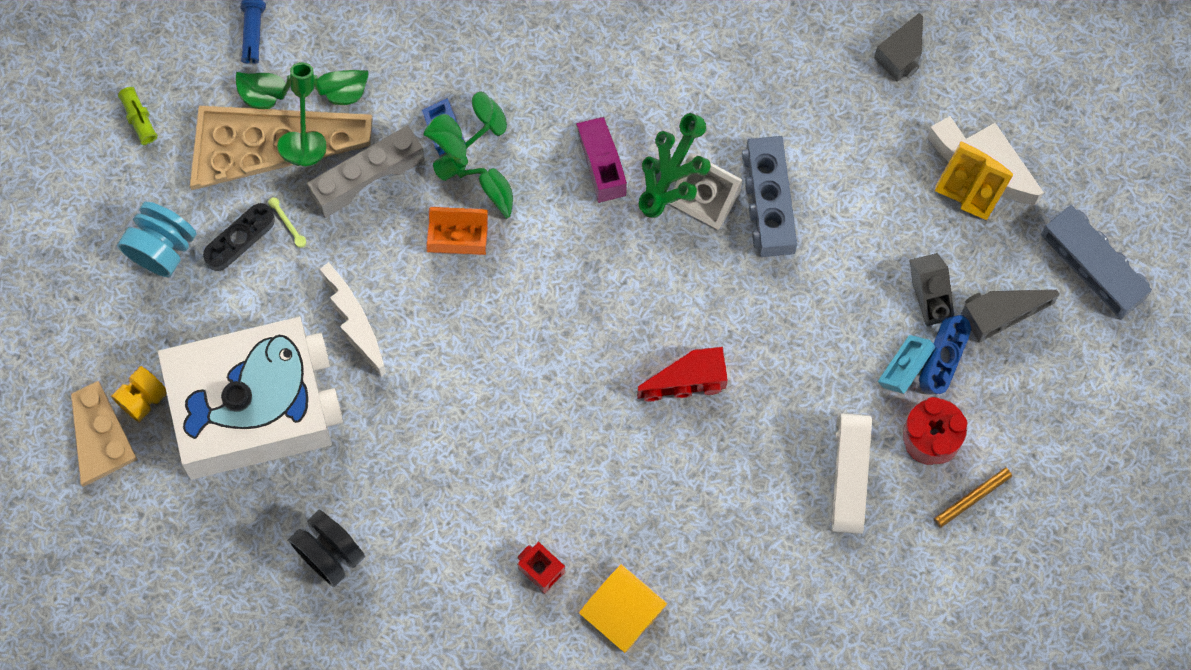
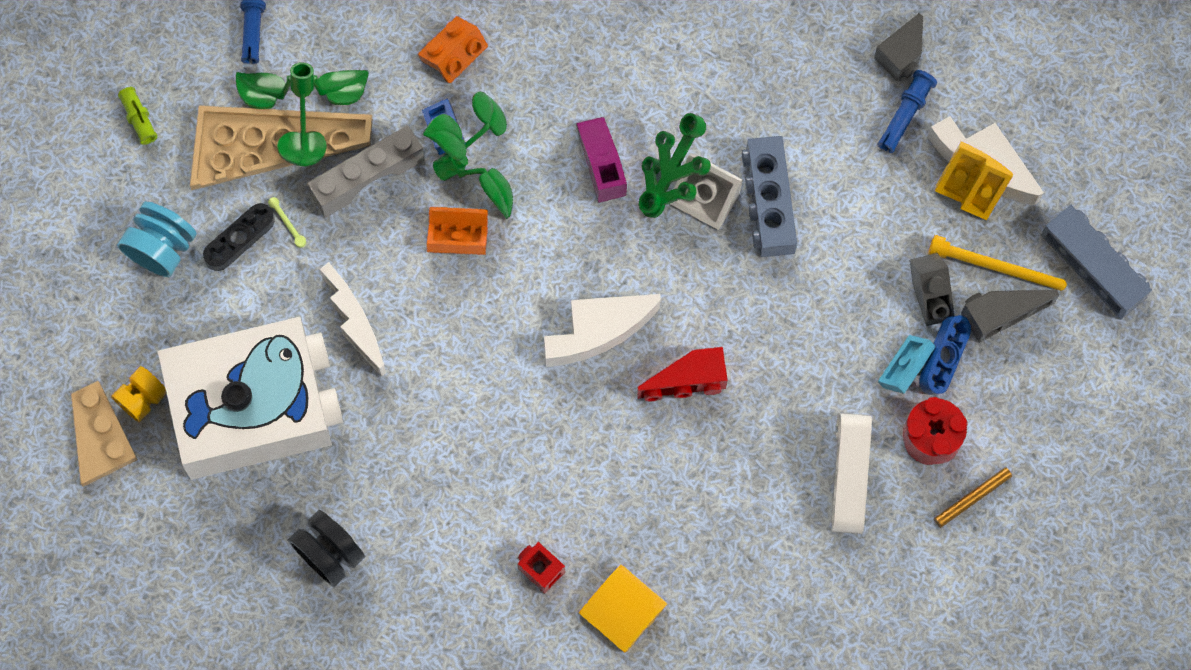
none -> orange bracket [417,16,488,83]
none -> white slope [544,294,661,367]
none -> blue pin [877,70,937,153]
none -> yellow piece [928,234,1067,291]

